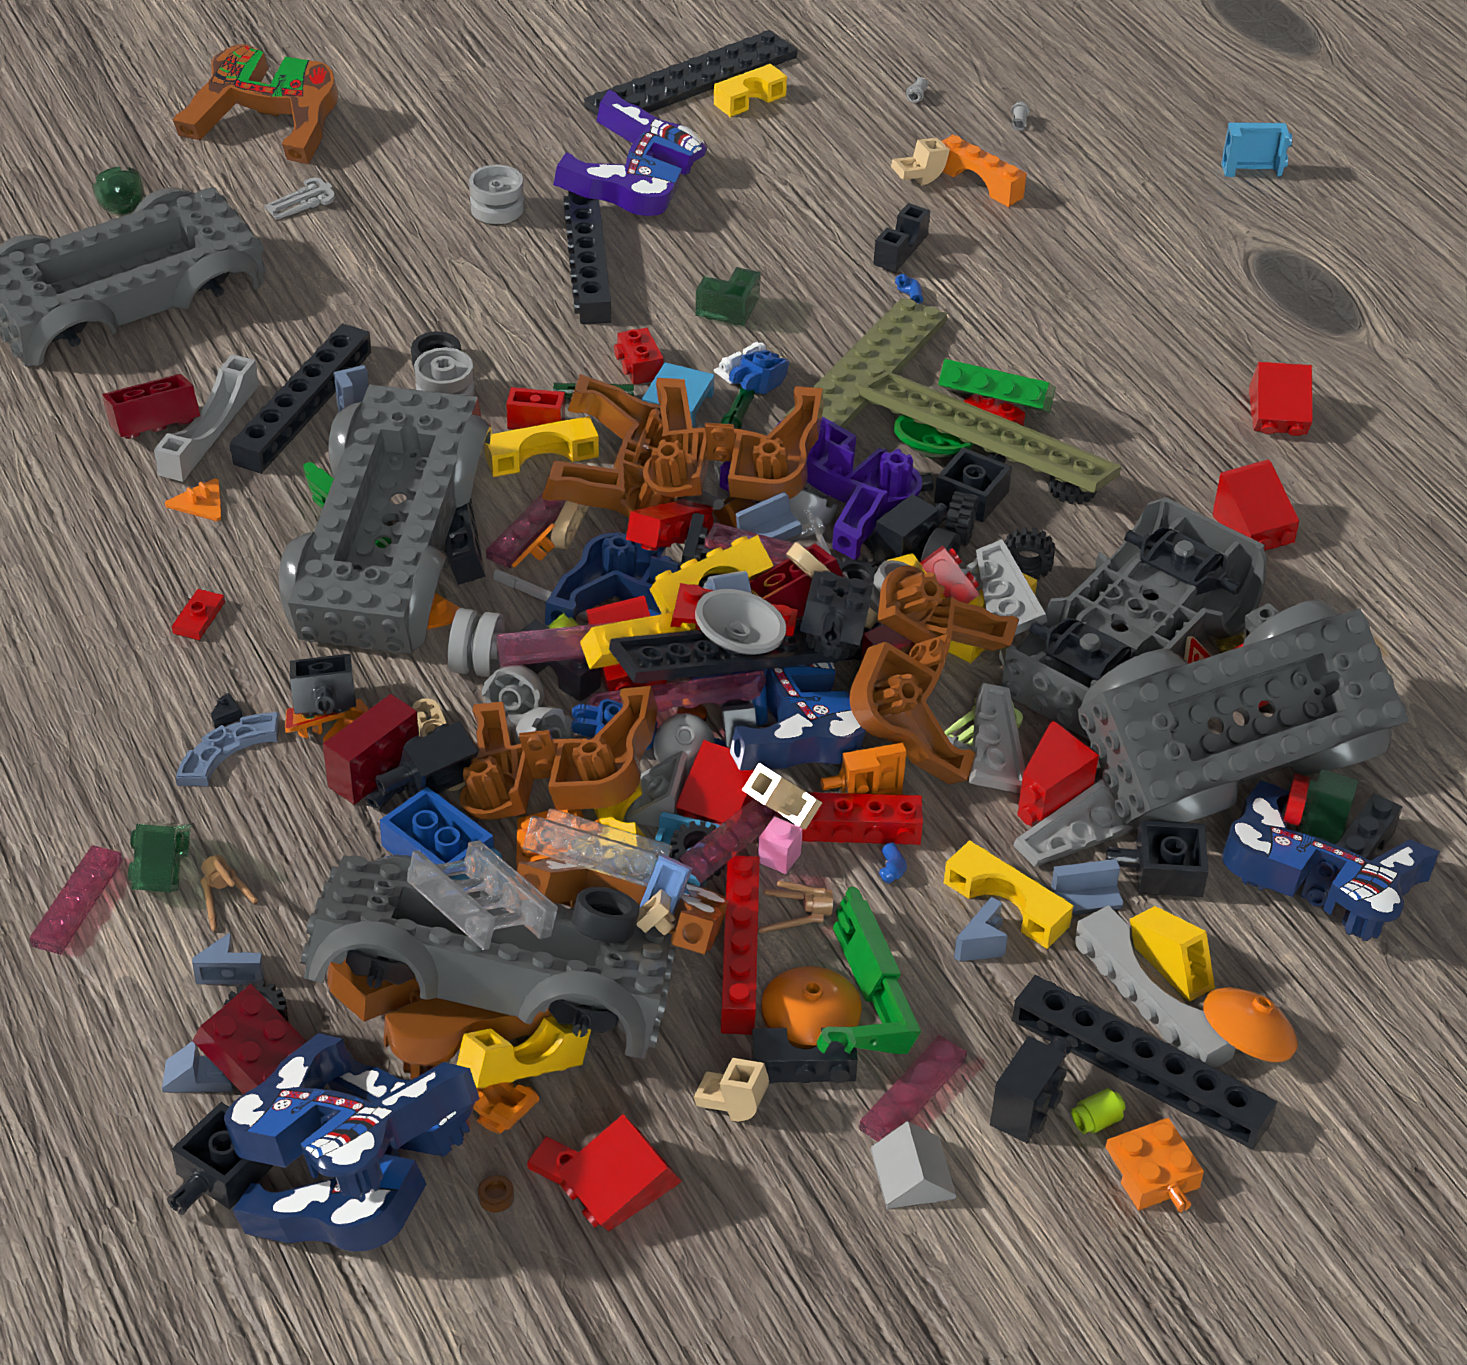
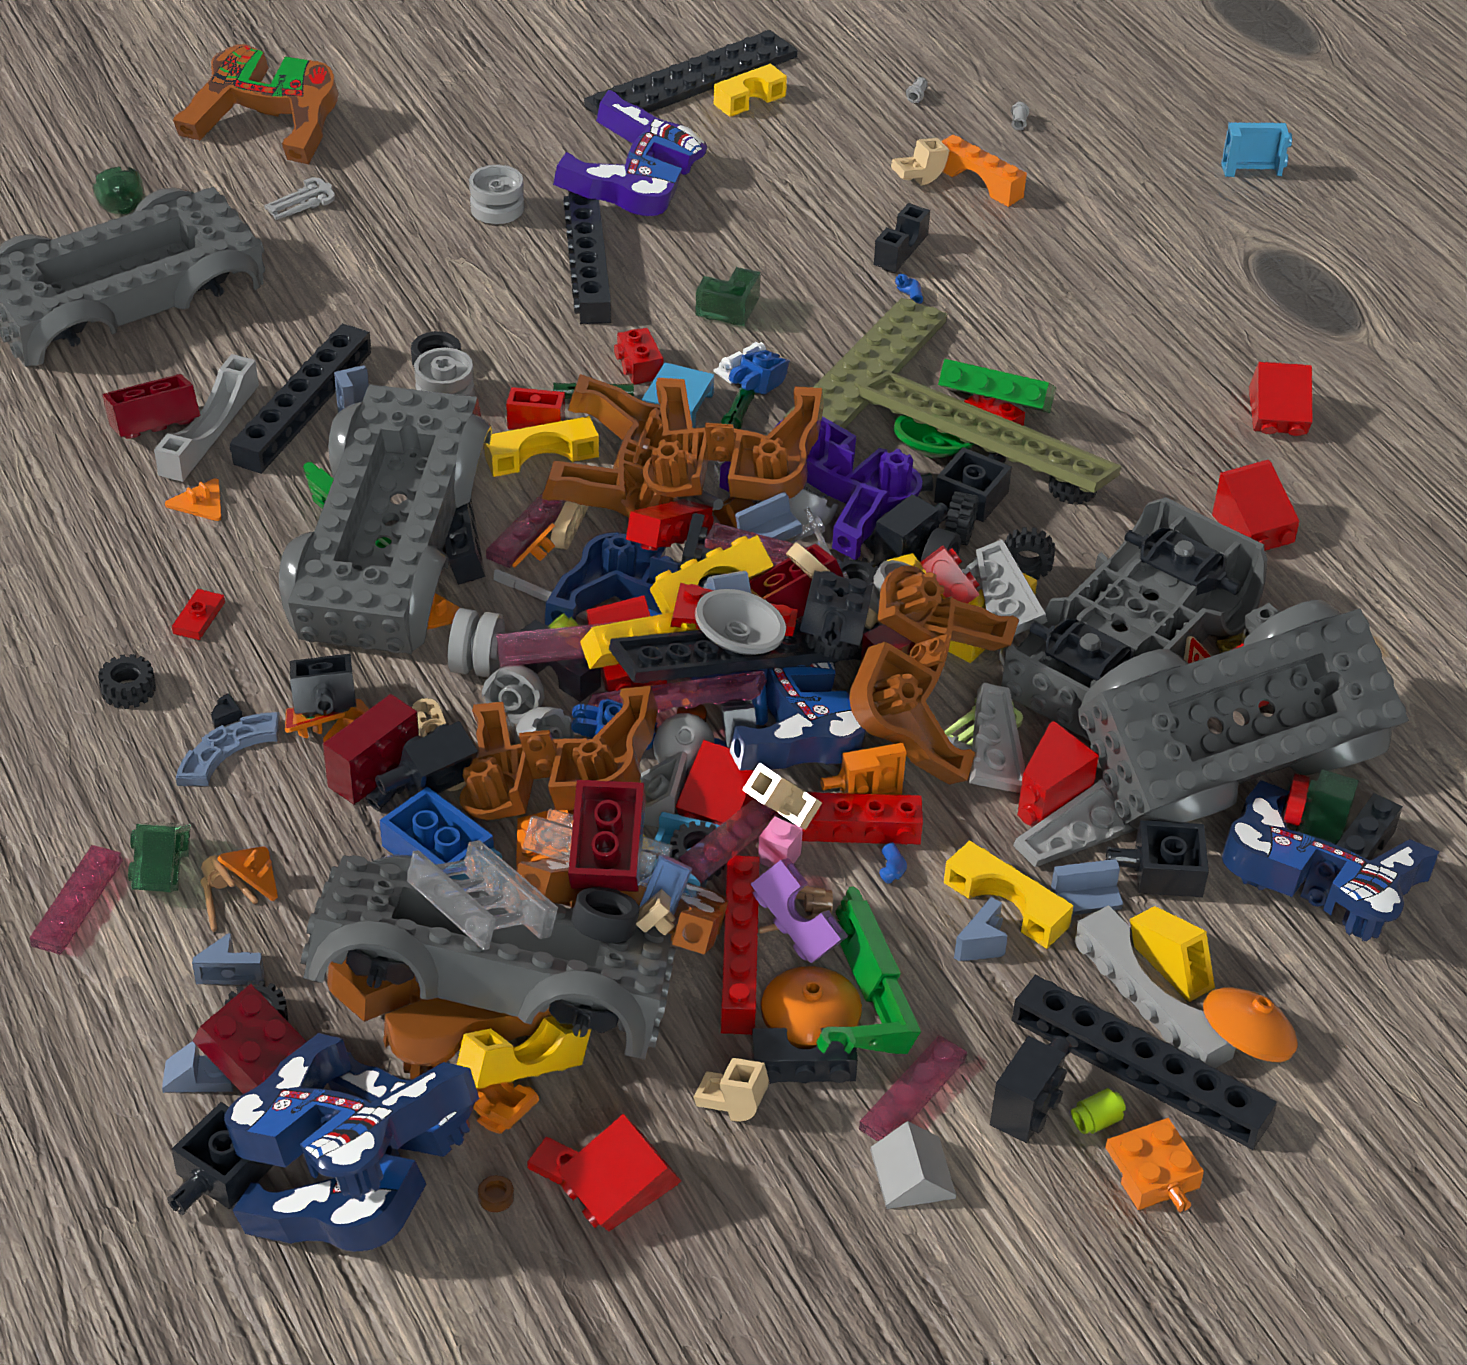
none -> black tyre [98,654,156,709]
none -> orange piece [217,846,278,901]
none -> dark red brick [568,780,646,892]
none -> medium lavender arch [751,858,848,963]

